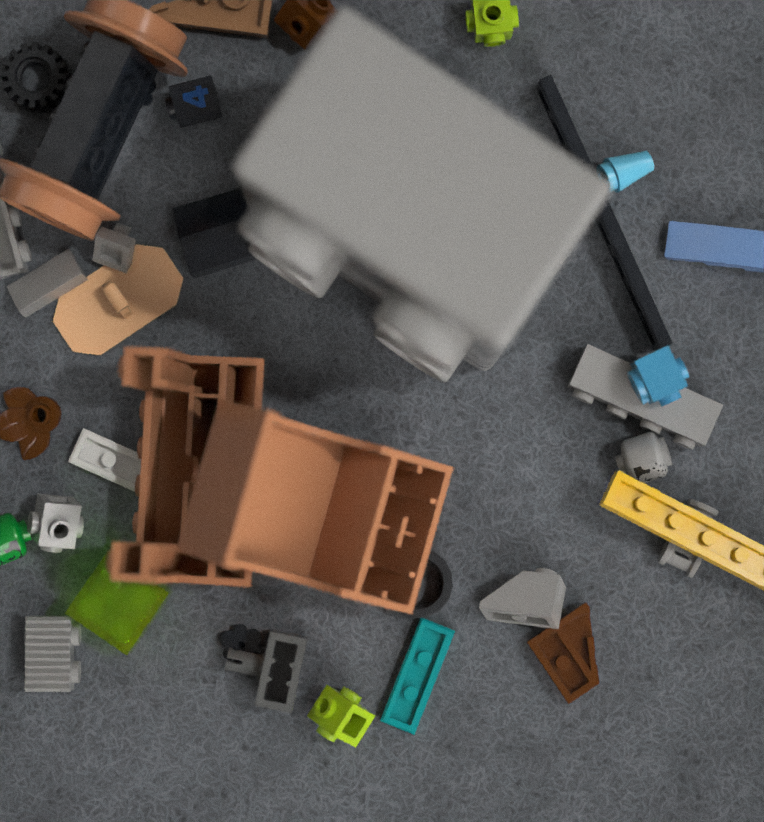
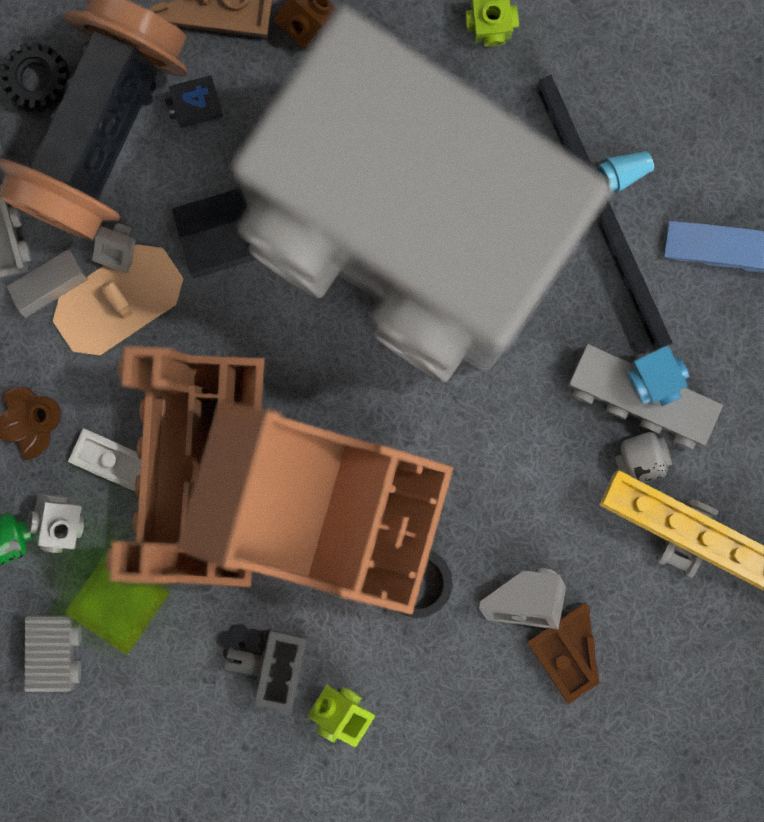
teal tile [380,618,455,735] -> none

